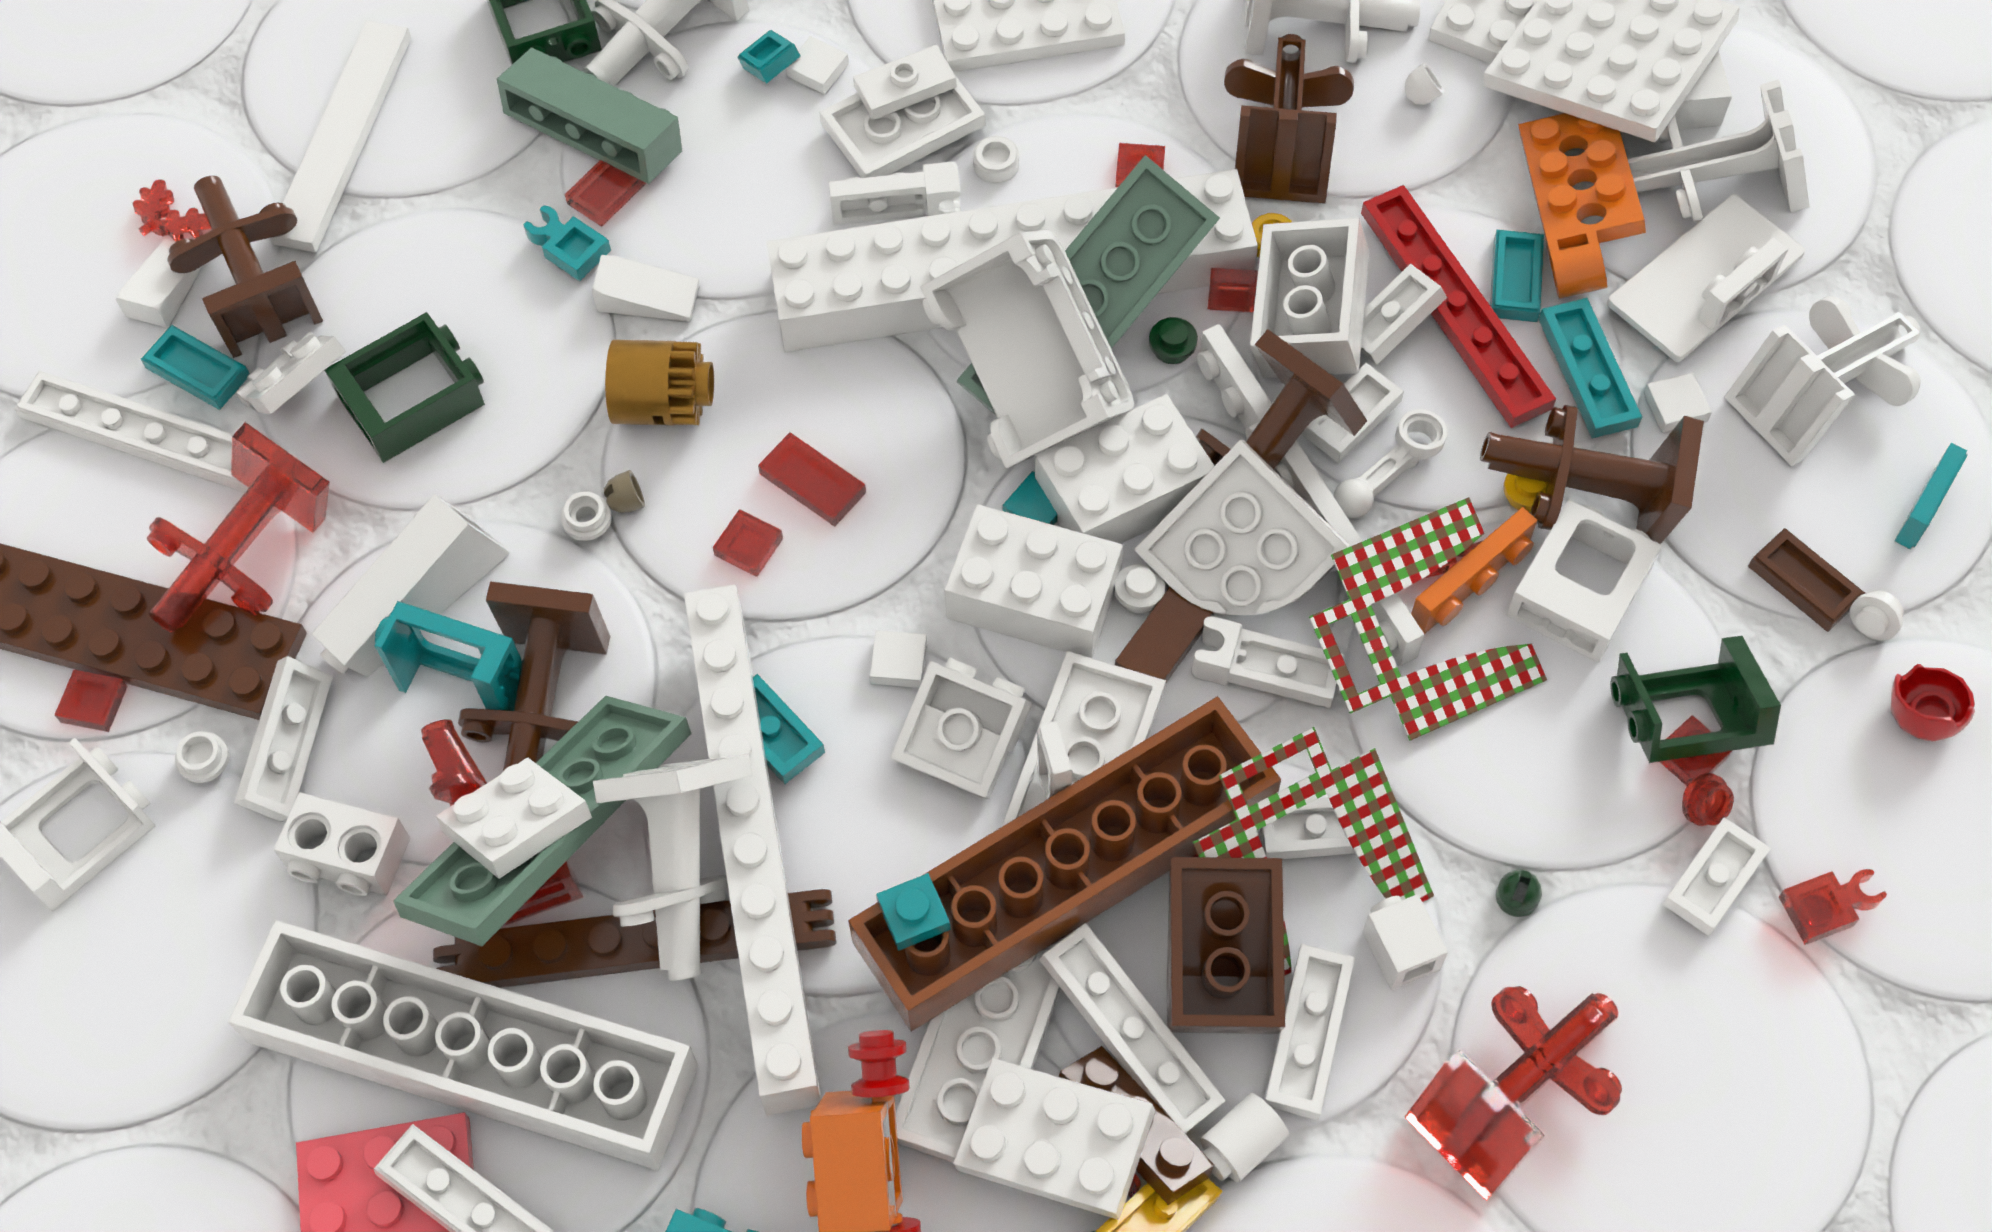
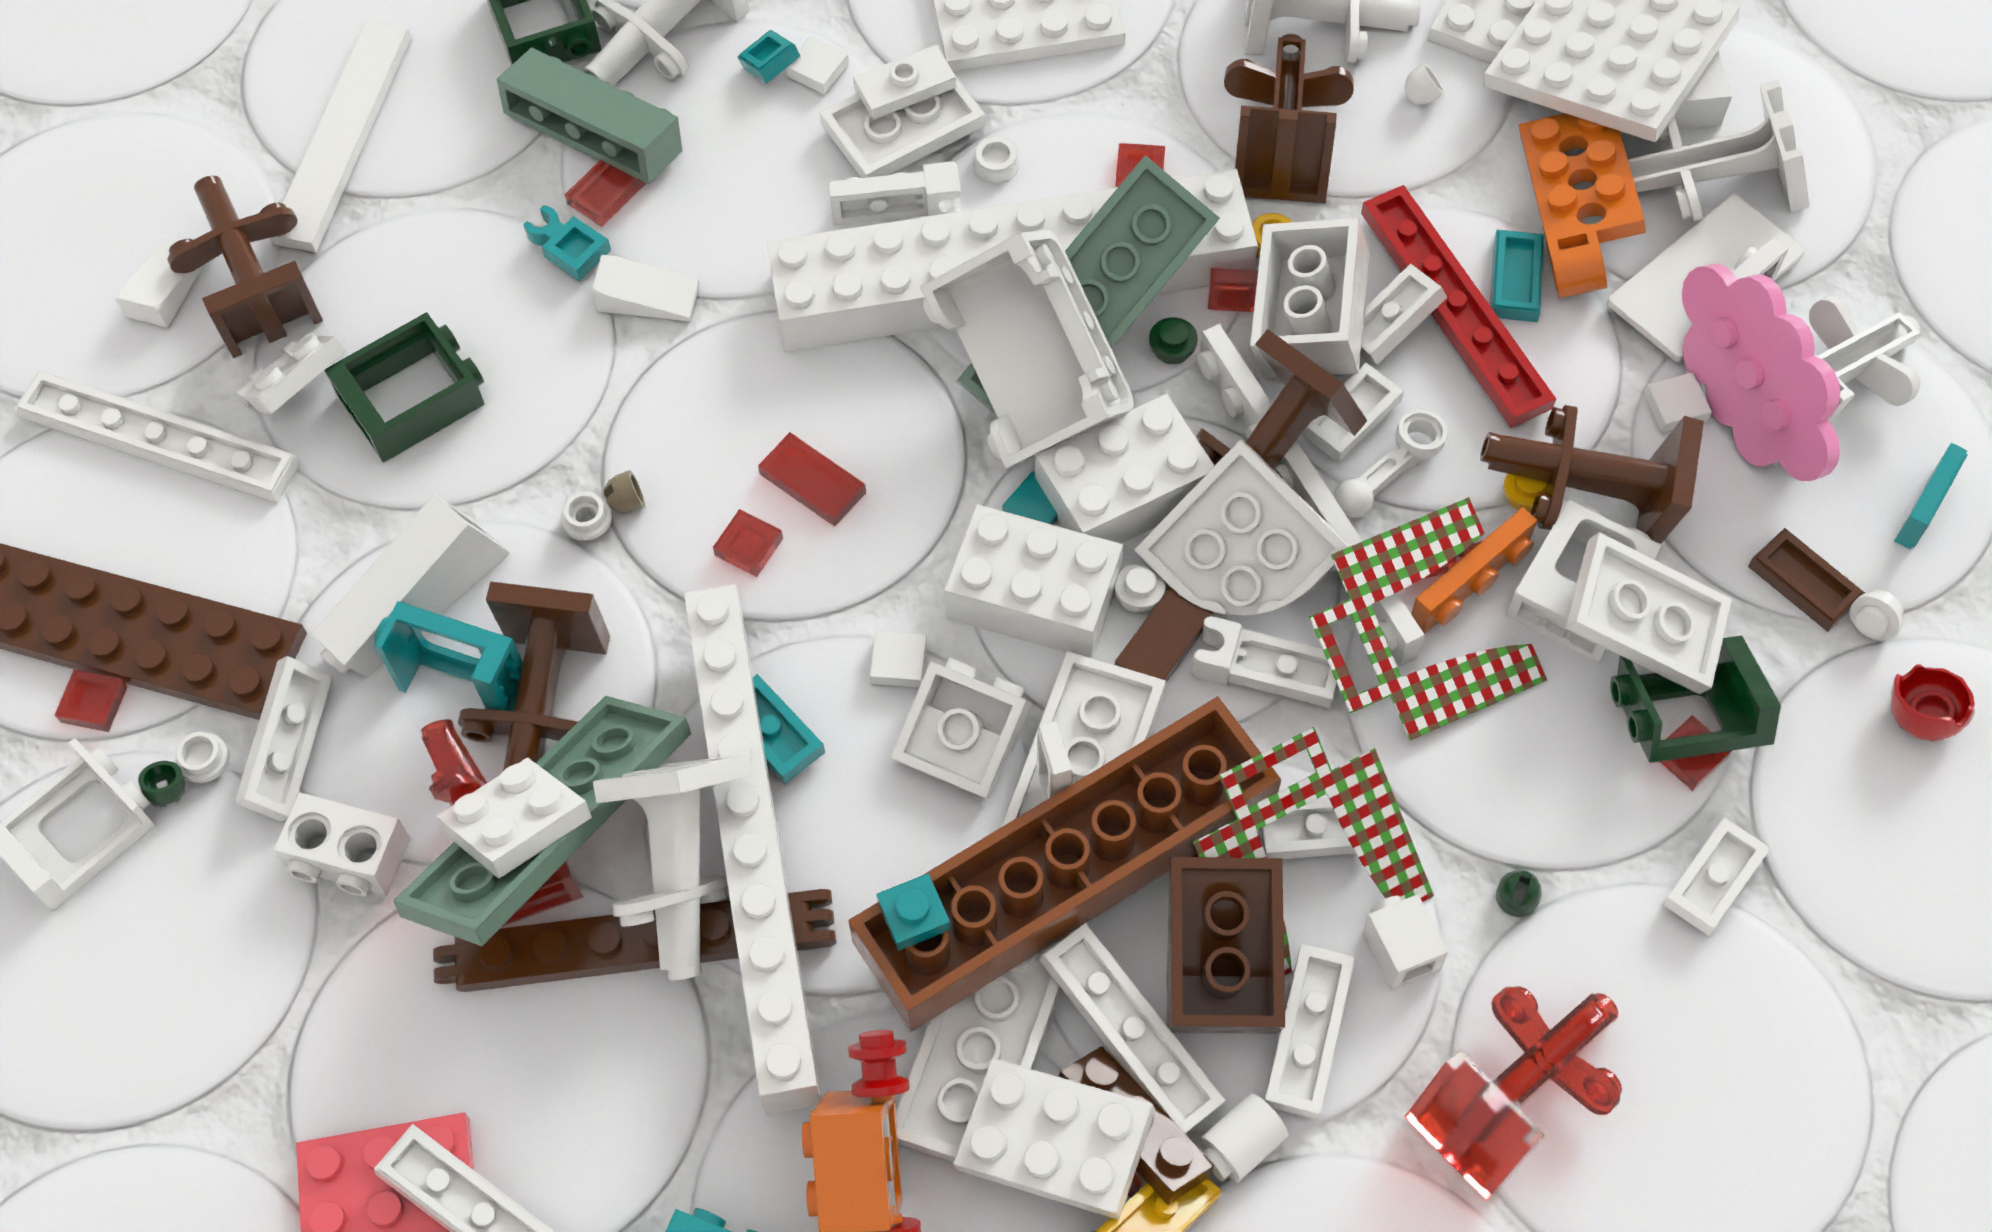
clear red animal [132,179,211,242] -> none
teal tile [141,325,250,410] -> none
clear red piece [146,422,330,633] -> none
white brick [228,920,698,1171] -> none
pearl gold gear [605,340,714,426] -> none
teal plate [1538,298,1642,439] -> none
clear red plate [1682,773,1734,826] -> none
clear red plate [1778,869,1887,945] -> none
none -> dark green hinge [138,761,185,807]
none -> white plate [1565,532,1732,694]
none -> bright pink plate [1681,264,1840,481]

